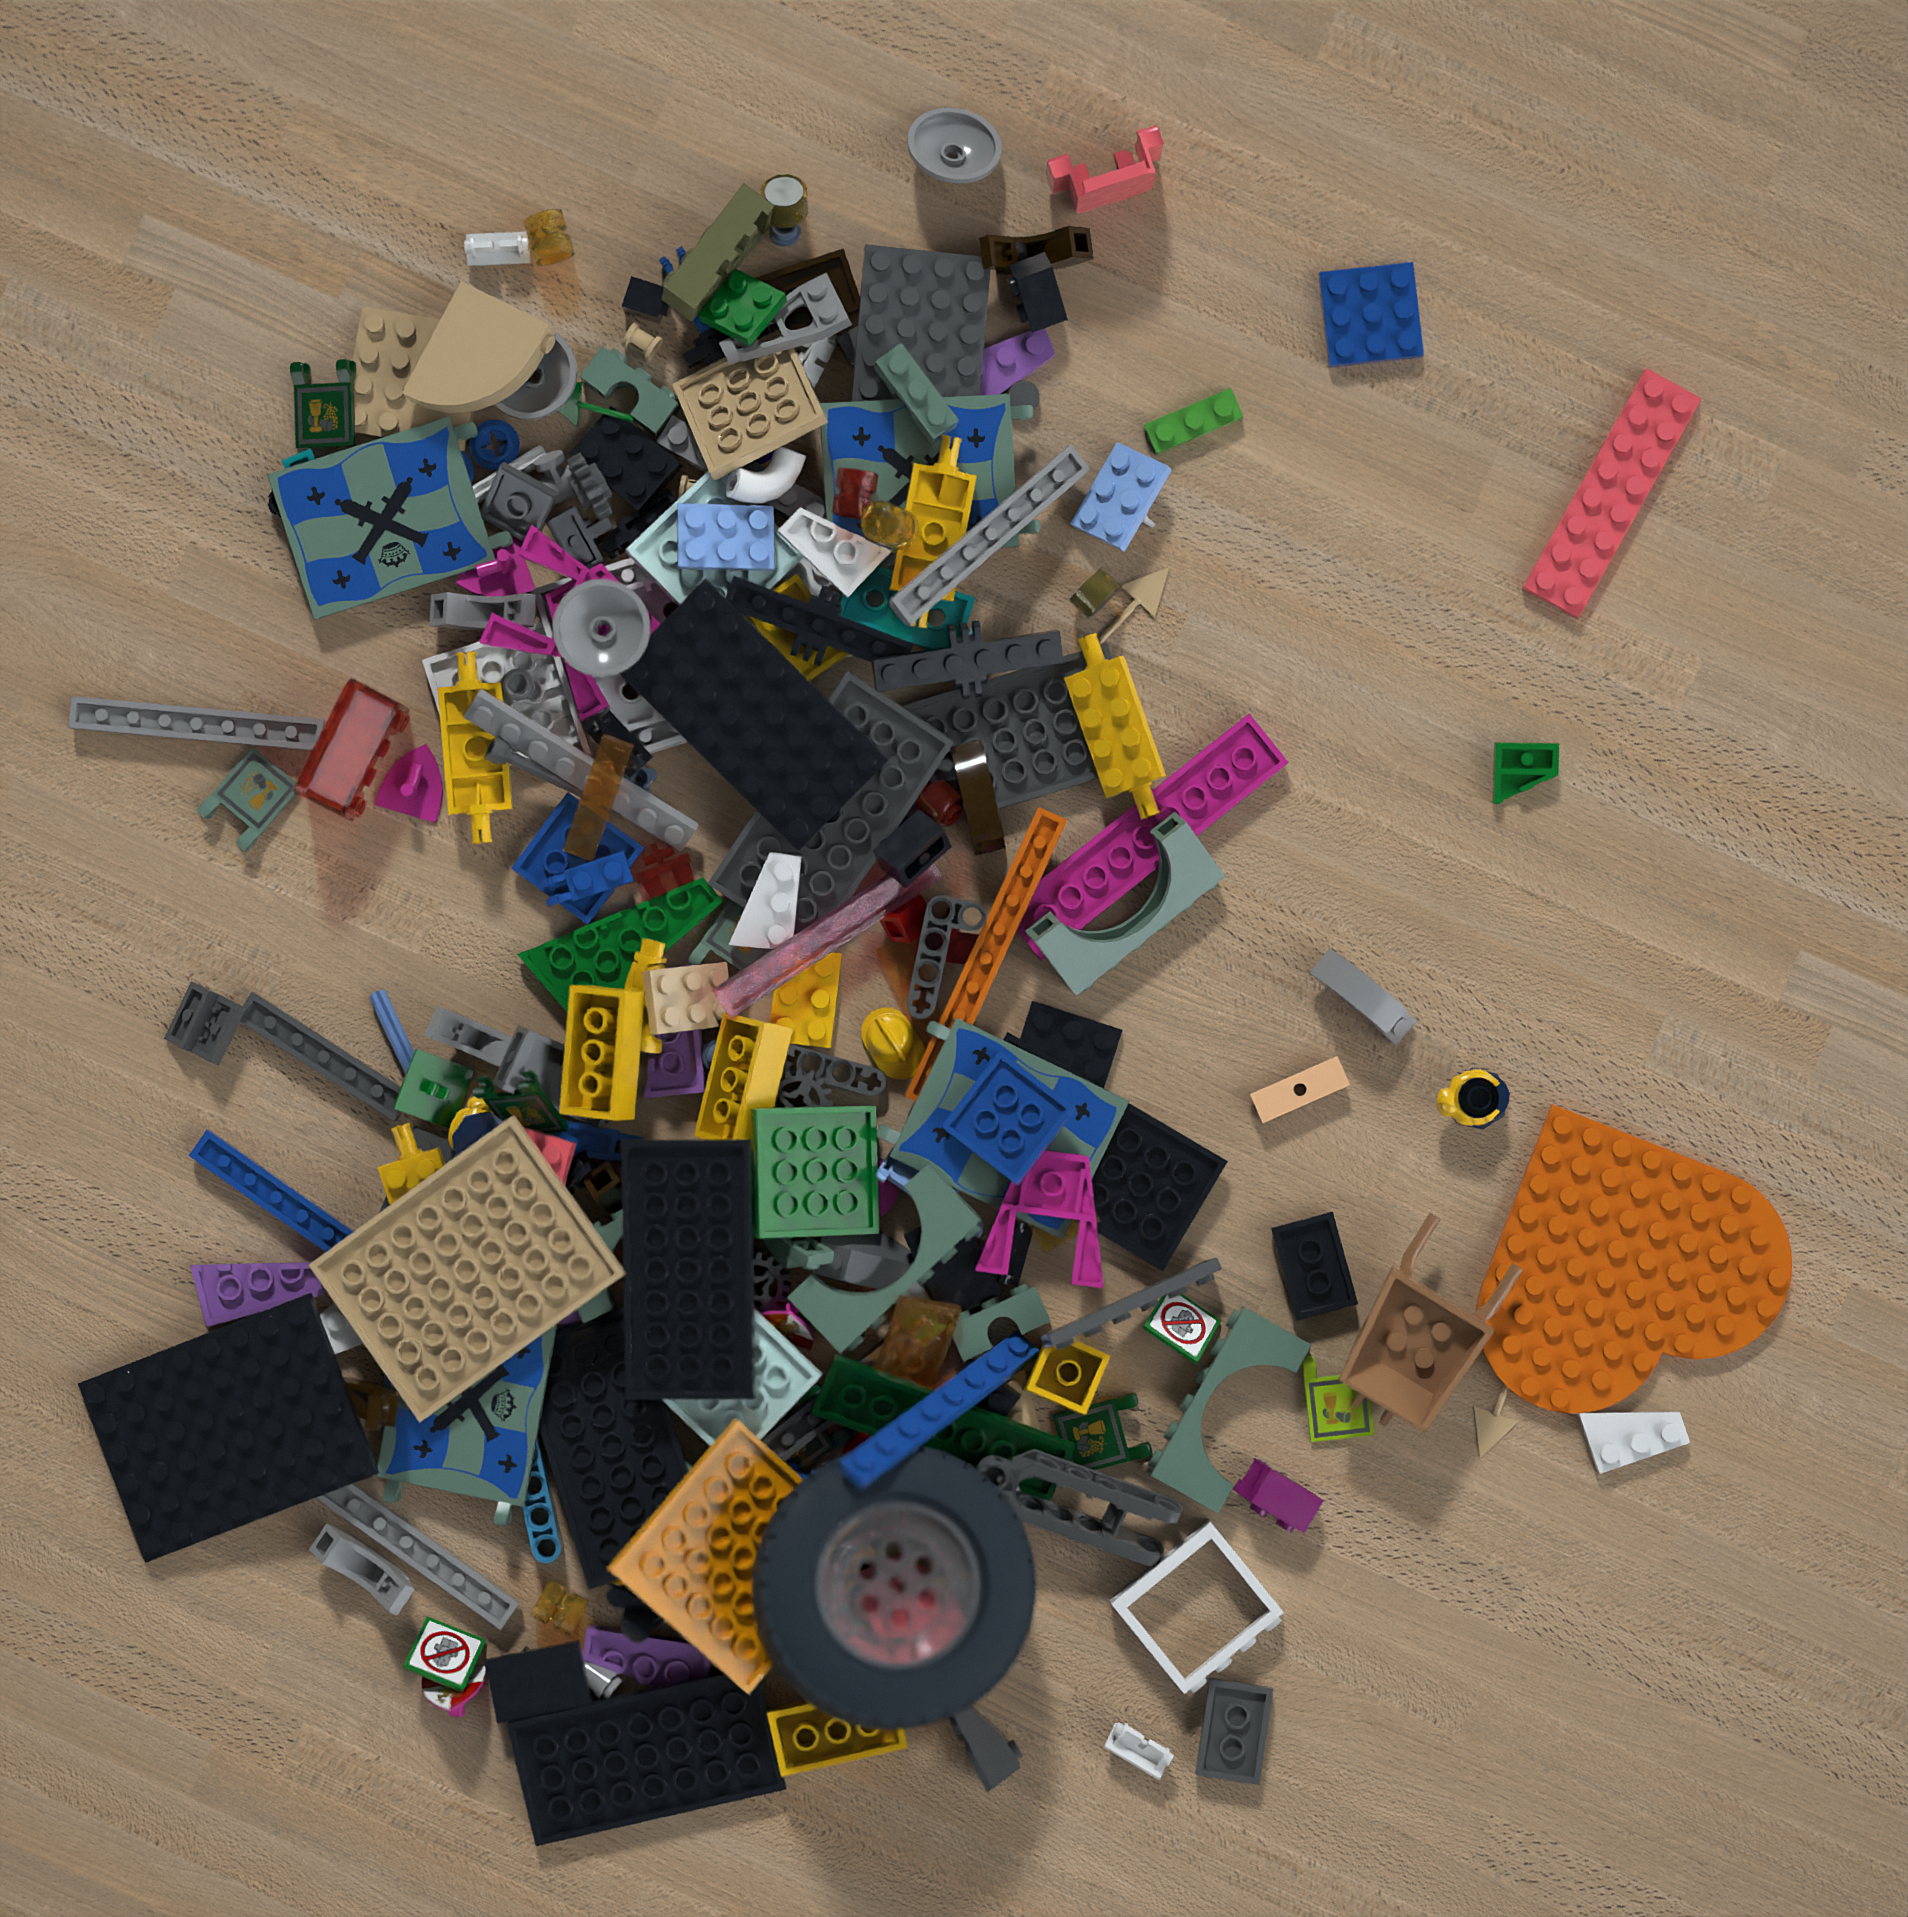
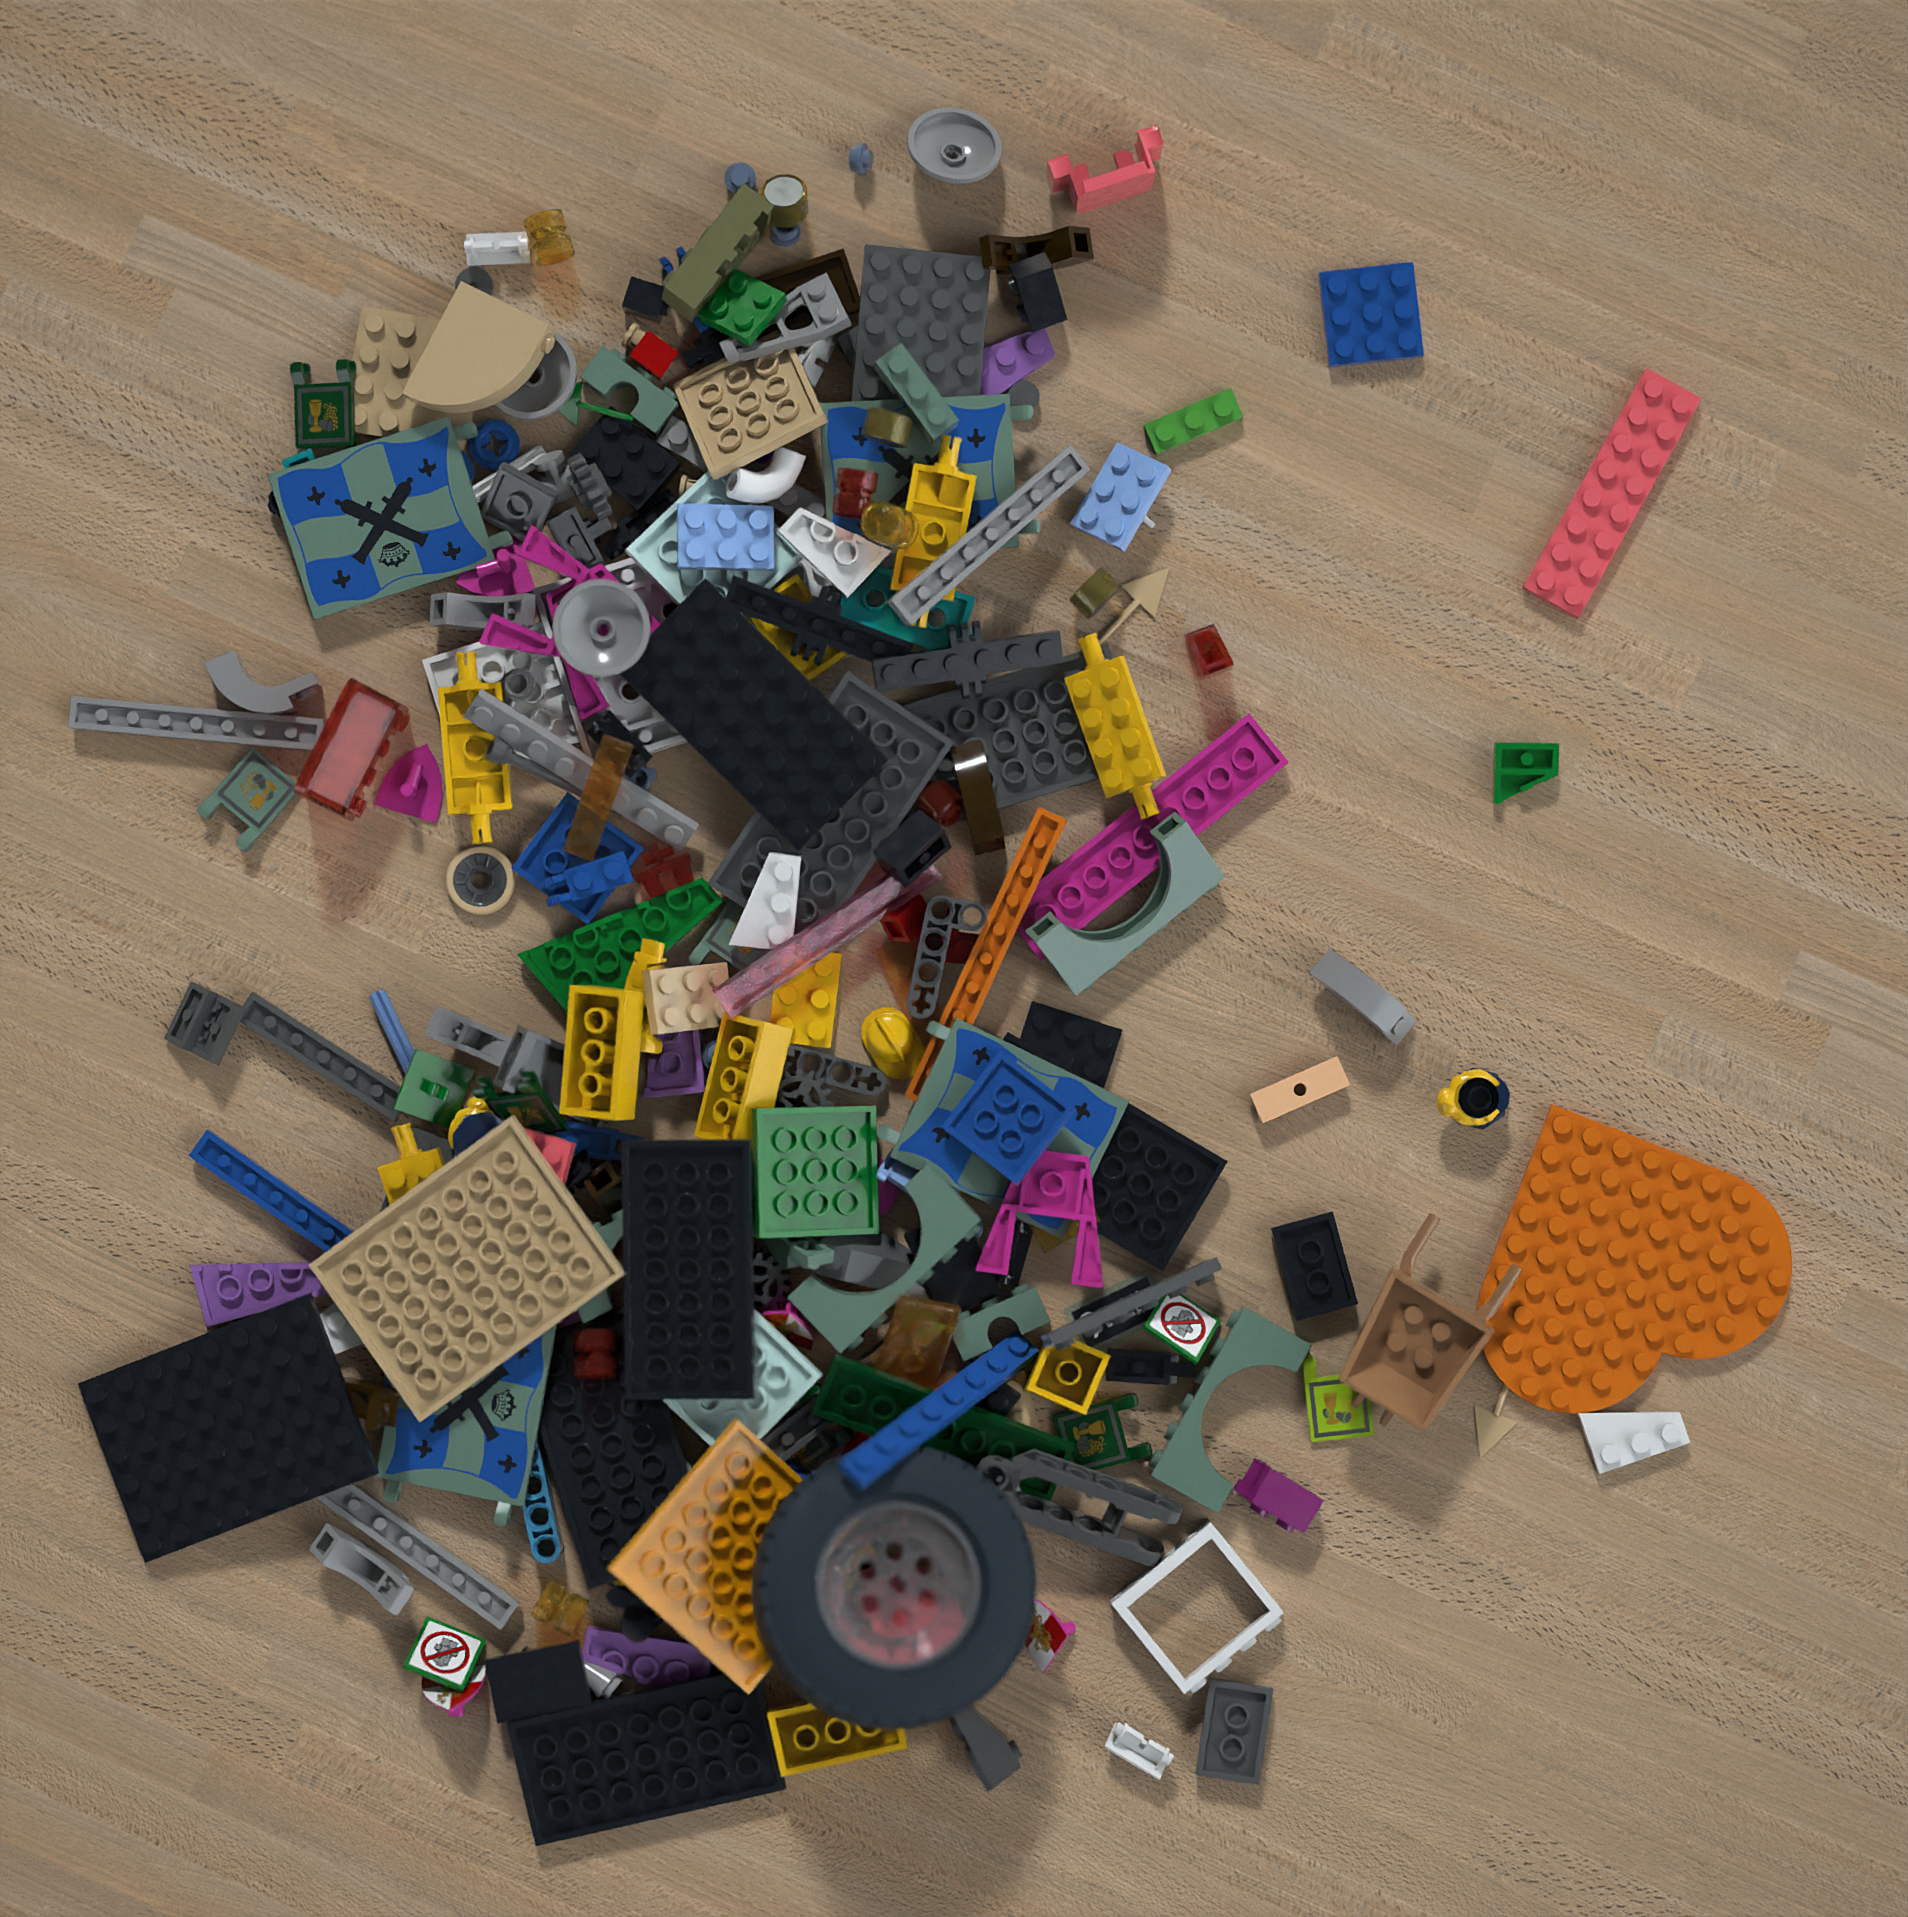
none -> light grey arch [205,651,322,715]
none -> wheel [446,845,515,915]
none -> dark grey wheel [455,267,493,295]
none -> clear red wheel [574,1329,616,1379]
none -> red panel [628,331,679,381]
none -> sand blue plate [724,162,756,194]
none -> sand blue plate [849,143,873,175]
none -> clear yellow piece [861,408,914,448]
none -> shield [1025,1600,1076,1673]
none -> piece [1064,1269,1161,1350]
none -> black hinge [1105,1348,1195,1385]
none -> clear red slope [1184,624,1234,681]

